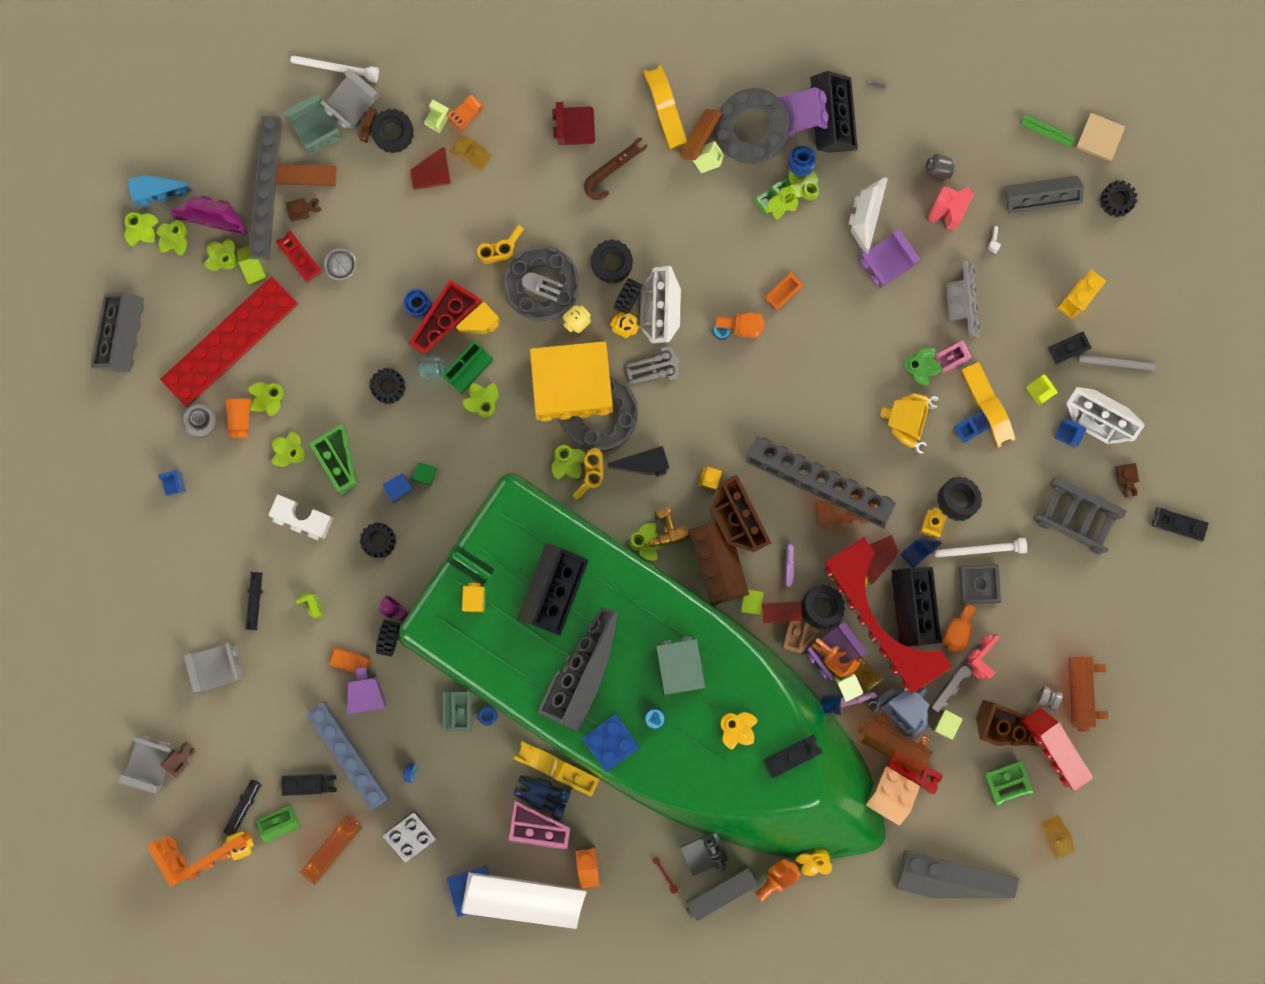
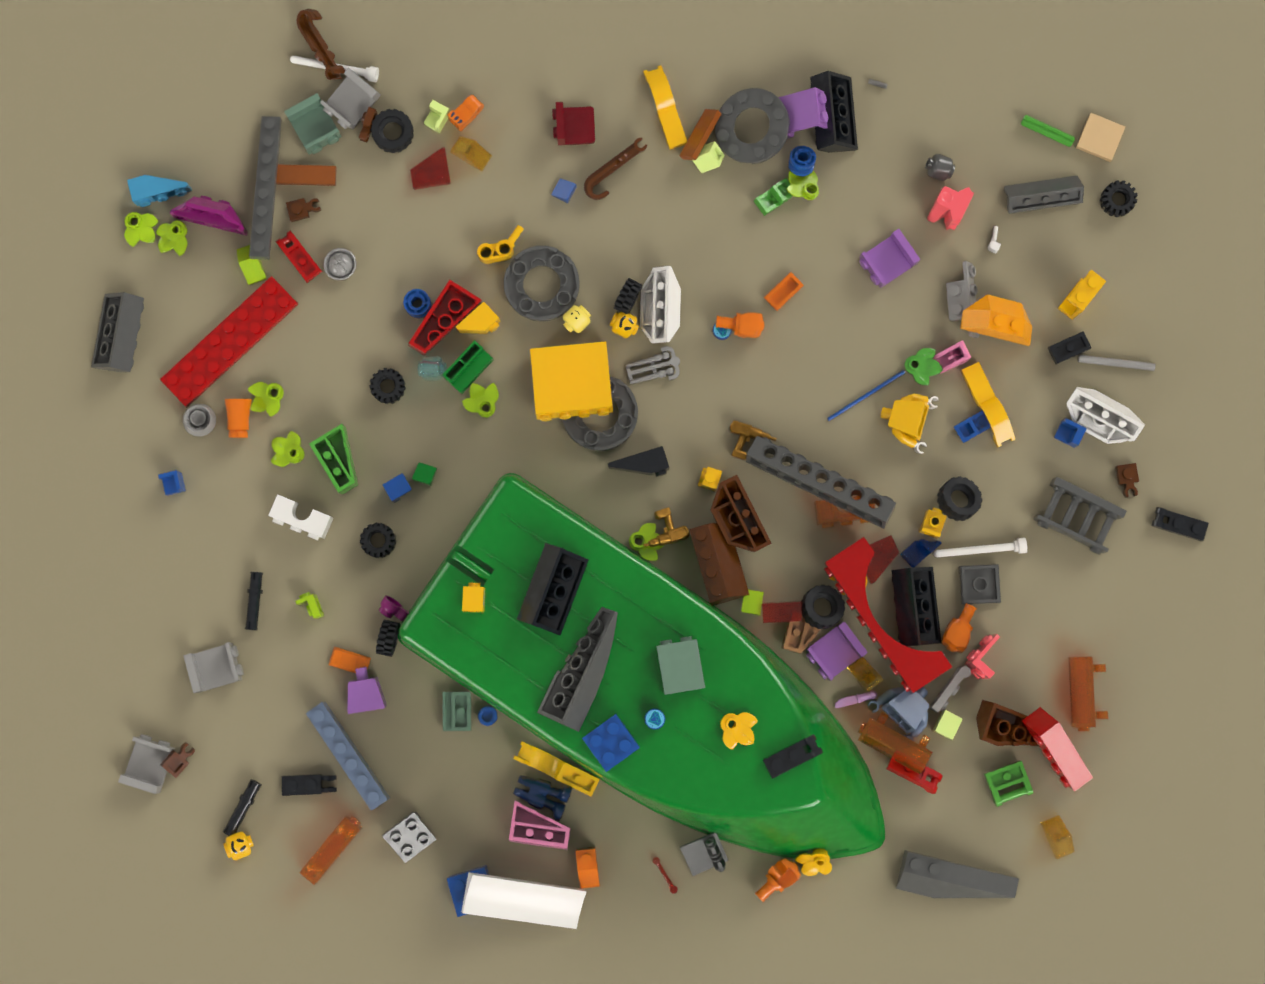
orange bracket [147,833,252,887] -> none
lime plate [203,238,237,271] -> none
bright green slope [256,805,300,842] -> none
blue tile [404,763,417,783] -> none
light grey arm [522,272,563,302] -> none
lime plate [552,445,586,480] -> none
yellow beam [573,448,604,500] -> none
black tyre [591,239,633,283] -> none
dark grey slope [685,865,759,921] -> none
lime plate [766,186,798,220] -> none
lavender piece [785,543,794,587] -> none
orange piece [811,637,860,679] -> none
clear blue slope [821,695,841,715] -> none
yellowish green panel [833,674,863,702] -> none
white wedge [849,177,888,254] -> none
light nougat brick [866,766,920,826] -> none
neon yellow panel [1026,374,1058,406] -> none
light grey wheel [1037,686,1063,711] -> none
none -> reddish brown piece [296,9,345,80]
none -> blue slope [551,178,577,203]
none -> pearl gold piece [730,420,776,461]
none -> blue piece [827,370,905,421]
none -> light orange wedge [960,294,1032,346]

